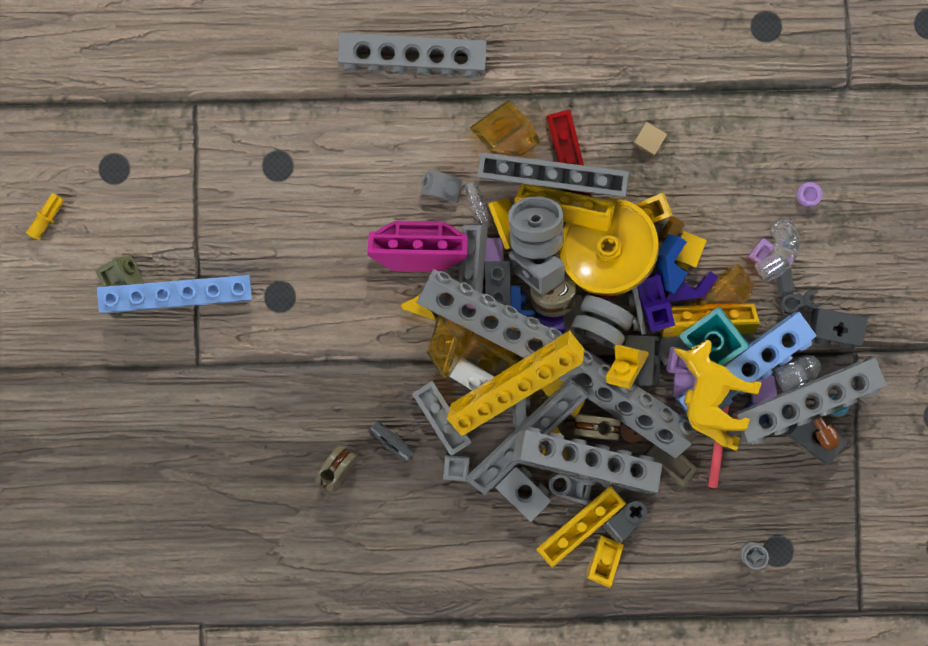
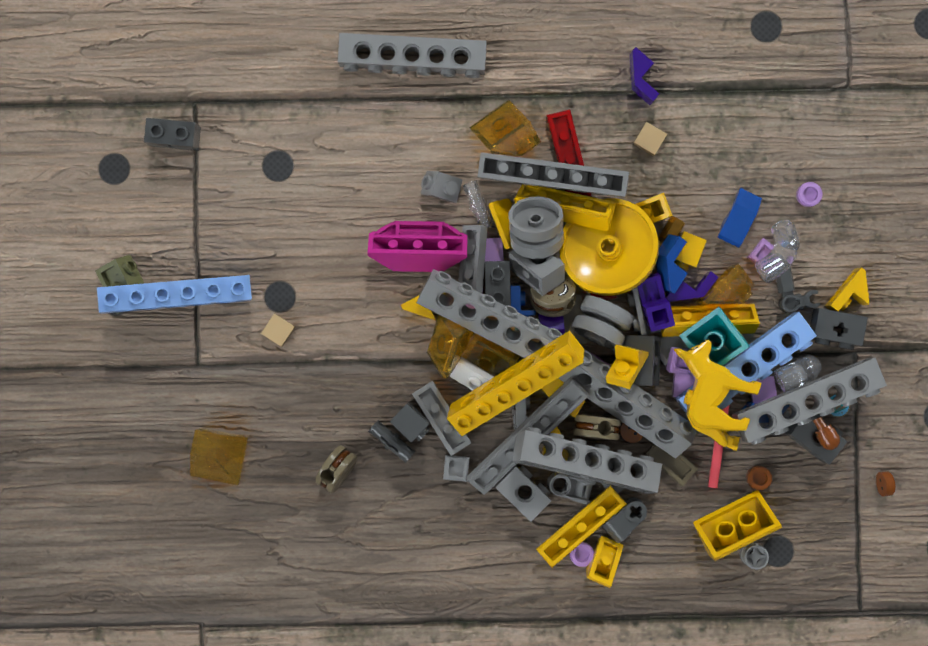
yellow axle [26,193,64,241] -> none
none -> dark grey brick [144,118,201,151]
none -> clear yellow slope [190,428,248,485]
none -> tan tile [261,313,296,347]
none -> dark grey brick [390,402,430,442]
none -> lavender tile [569,541,594,567]
none -> dark purple slope [630,47,659,105]
none -> yellow slope [693,490,782,561]
none -> blue slope [717,188,762,248]
none -> dark orange tile [746,465,772,490]
none -> yellow slope [825,267,869,311]
none -> dark orange tile [876,471,896,497]

